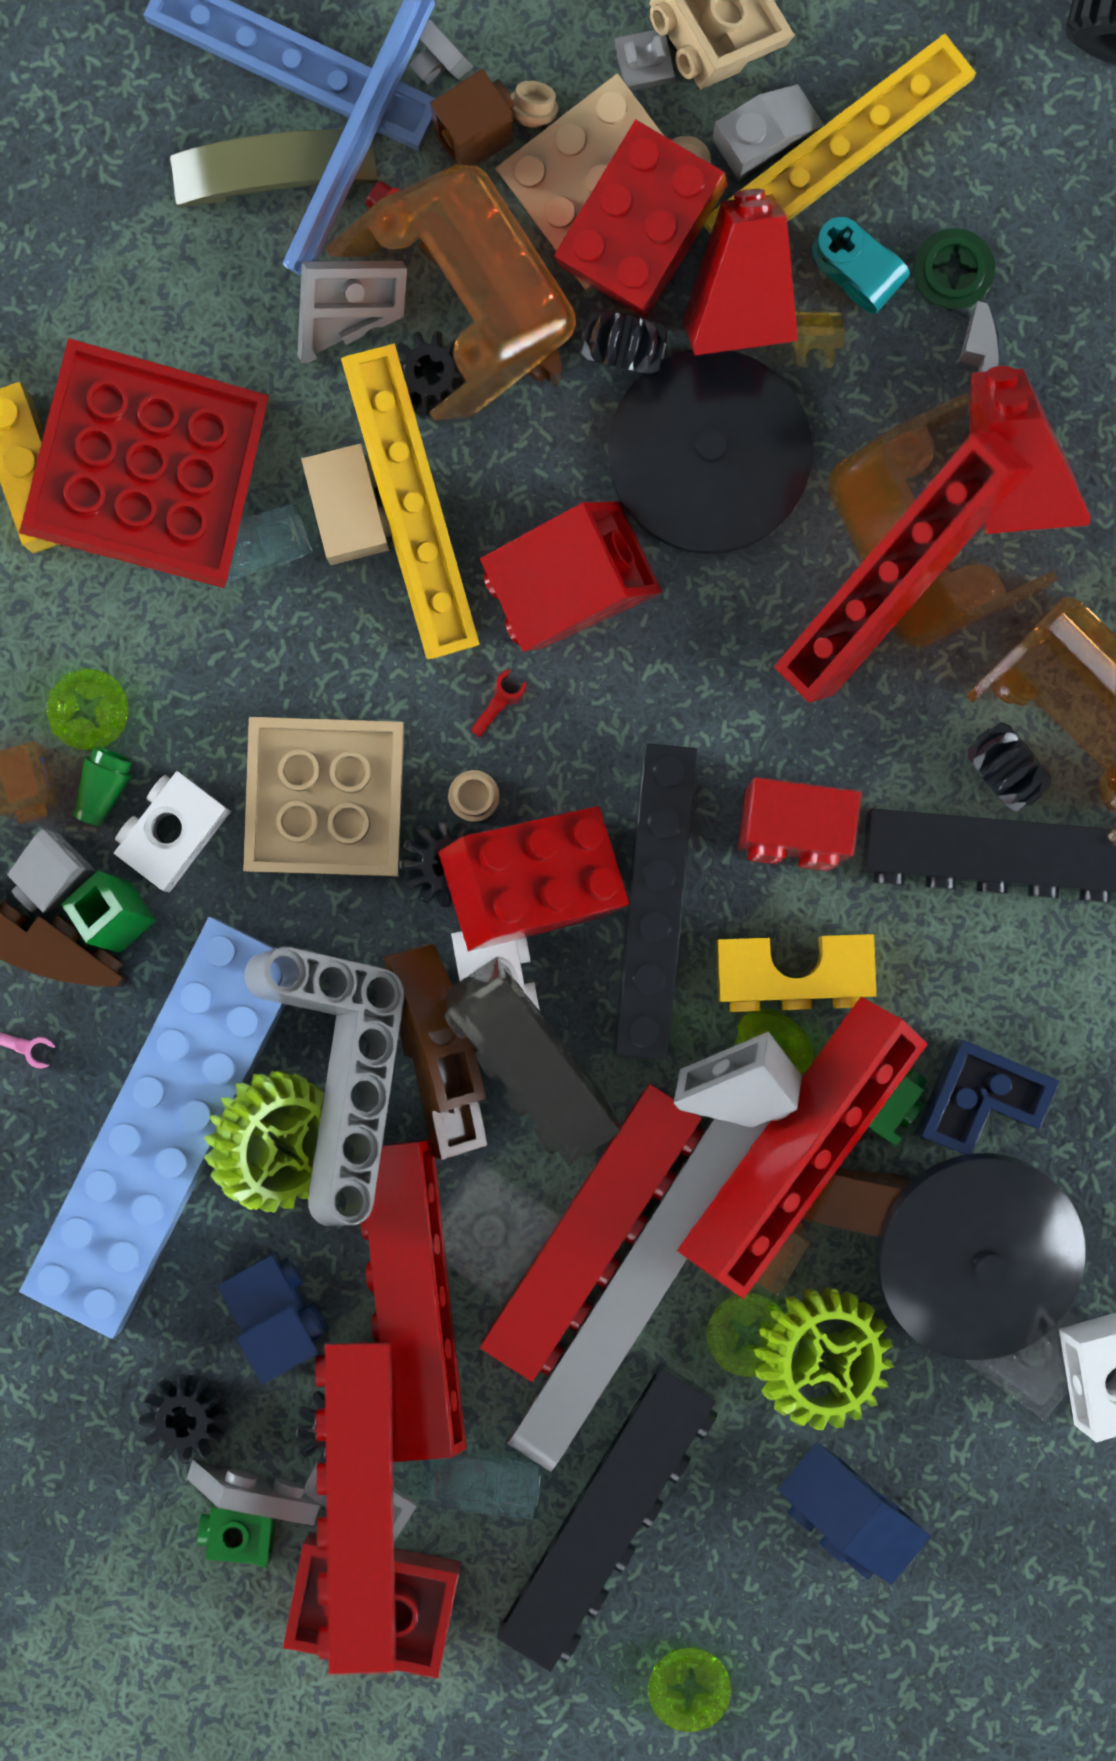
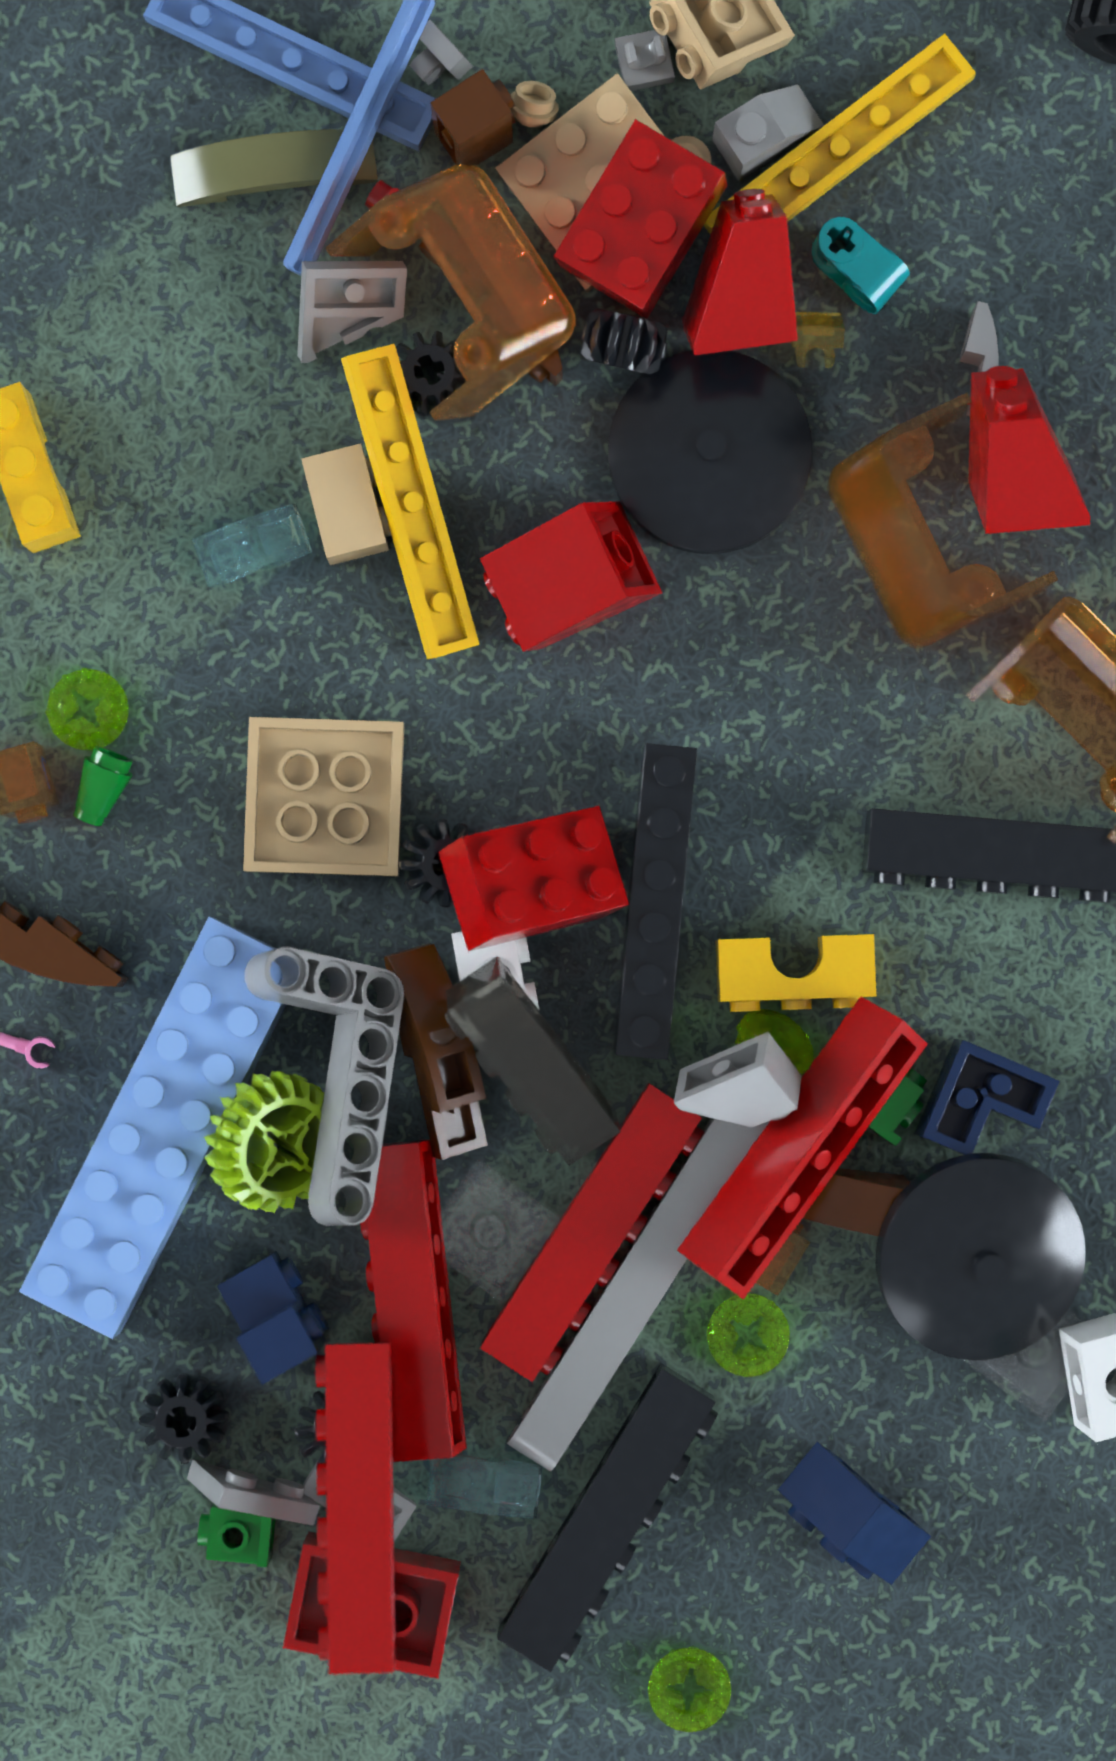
light grey slope [7,829,96,914] -> none
red plate [19,338,269,588] -> none
green brick [61,871,156,954] -> none
white brick [114,771,232,893] -> none
tan plate [448,770,500,822] -> none
red hand [470,669,527,737] -> none
red brick [736,778,861,871] -> none
lime gear [754,1287,894,1430] -> none
red brick [774,431,1033,703] -> none
dark green gear [912,228,995,312] -> none
black gear [967,722,1051,812] -> none

